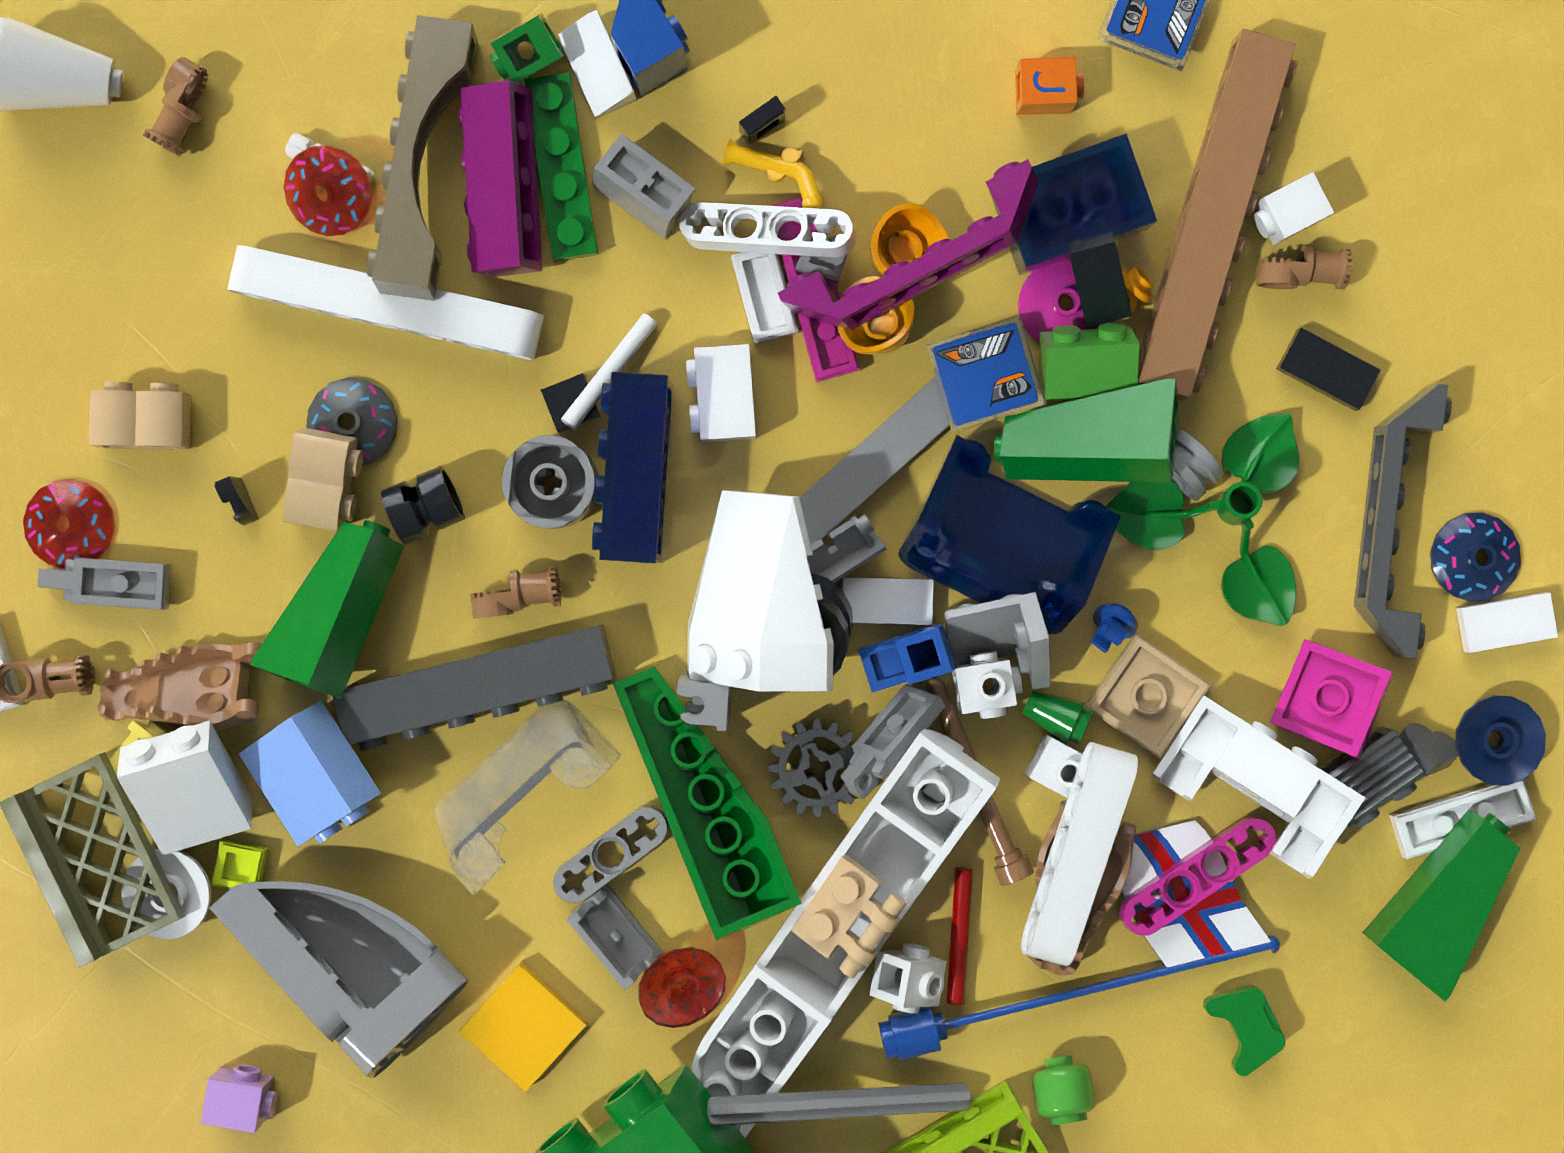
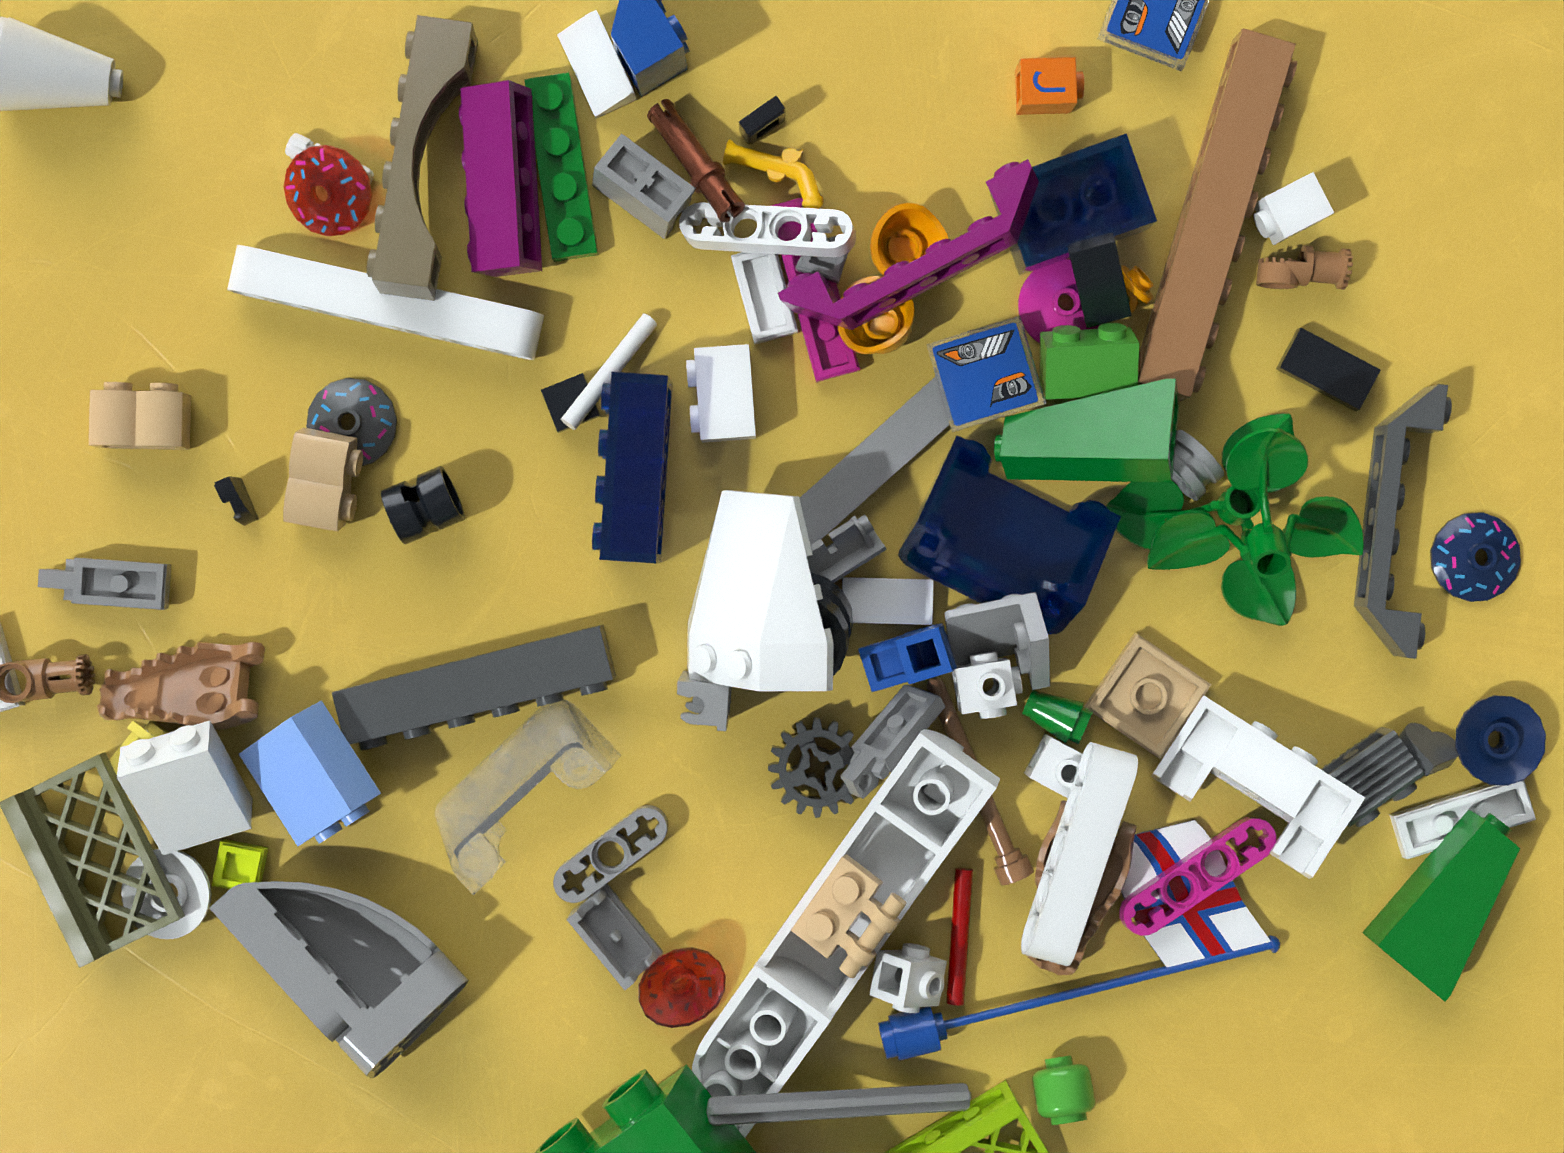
clear red dish [23,479,115,569] -> none
medium nougat connector [143,57,209,157] -> none
lavender brick [200,1065,278,1133] -> none
green slope [250,520,404,699] -> none
yellow tile [458,962,588,1092] -> none
medium nougat connector [470,566,561,618] -> none
green brick [490,14,566,83] -> none
light grey brick [502,435,600,529] -> none
green wedge [613,666,802,942] -> none
blue plate [1091,603,1138,653] -> none
green piece [1203,985,1285,1076] -> none
dark pink plate [1270,639,1394,759] -> none
white tile [1456,592,1558,653] -> none
none -> copper pin [647,99,745,222]
none -> green plant [1147,428,1364,578]

